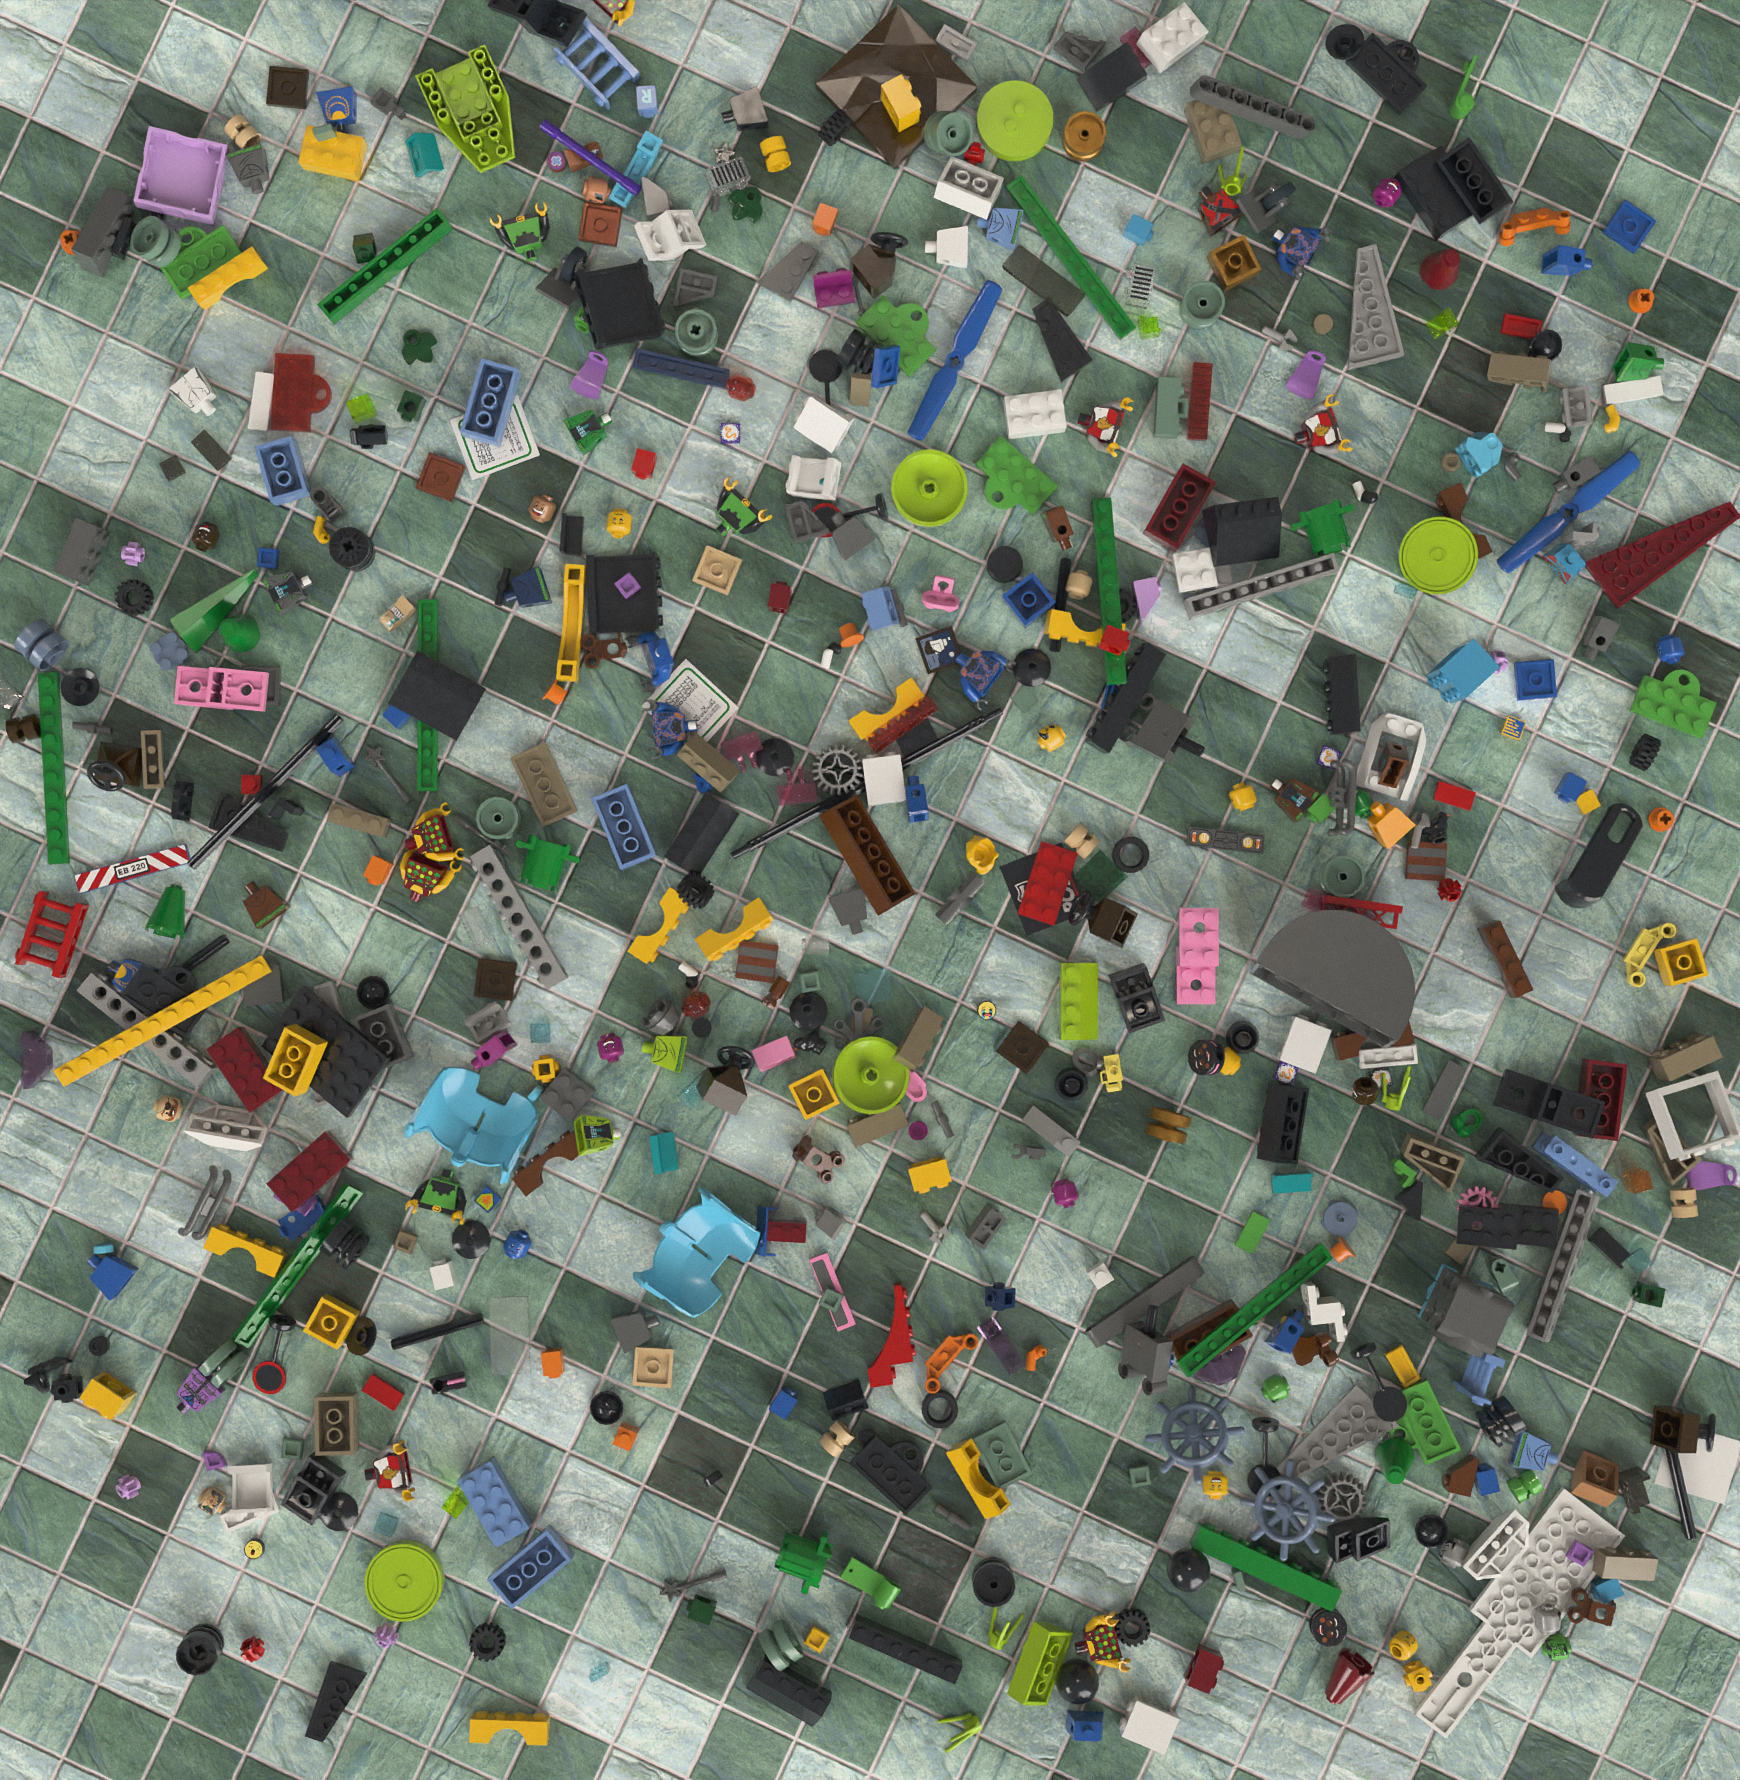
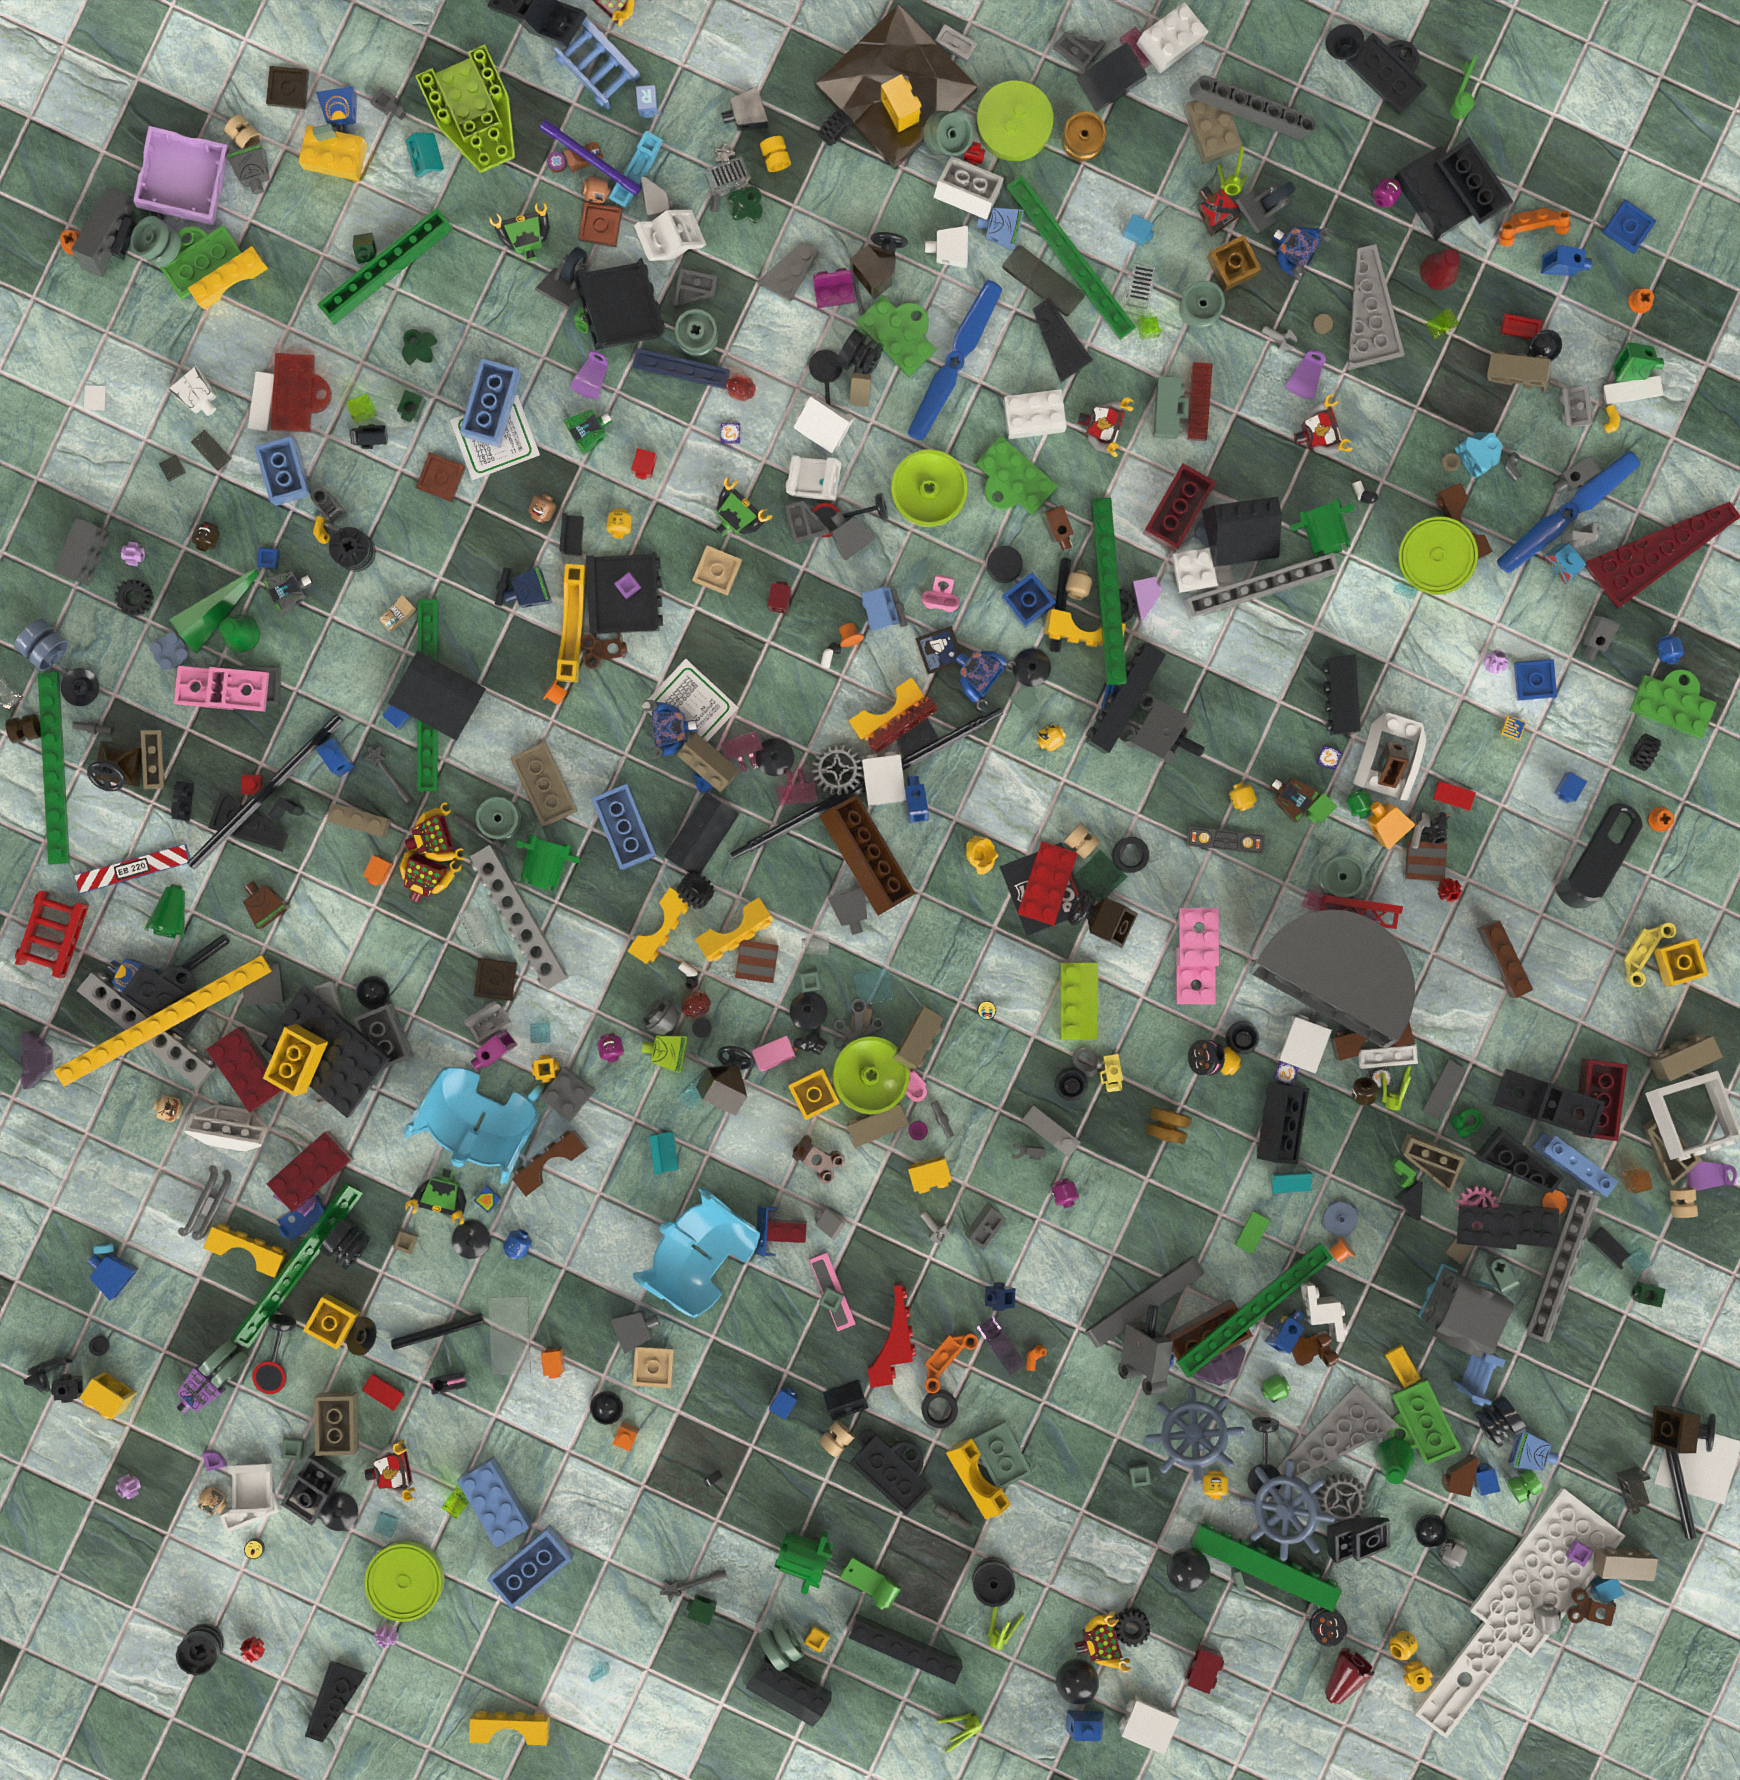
white brick [430,1259,457,1290] -> none
black tyre [469,1622,506,1662] -> none
lime torso [573,1115,621,1156] -> none
blue torso [625,631,674,692] -> none
reddish brown bar [762,975,790,1010] -> none
orange brick [812,203,838,236] -> none
blue tile [871,345,900,388] -> none
dark grey piece [935,872,985,925] -> none
dark brown tile [996,1021,1049,1074] -> none
lime slope [1007,1621,1073,1706] -> none
white brick [1086,1260,1114,1290] -> none
red brick [1098,625,1130,656] -> none
black slope [1108,963,1165,1033] -> none
dark grey piece [1327,759,1357,836] -> none
black piece [1350,1342,1407,1422] -> none
dark azure container [1426,638,1500,704] -> none
white wedge [1462,1509,1529,1580] -> none
bright green head [1542,1633,1572,1661] -> none
white arm [1545,422,1572,442] -> none
medium nougat slope [1571,1450,1619,1508] -> none
yellow tile [1576,789,1601,815] -> none
none -> white sticker [84,385,106,411]

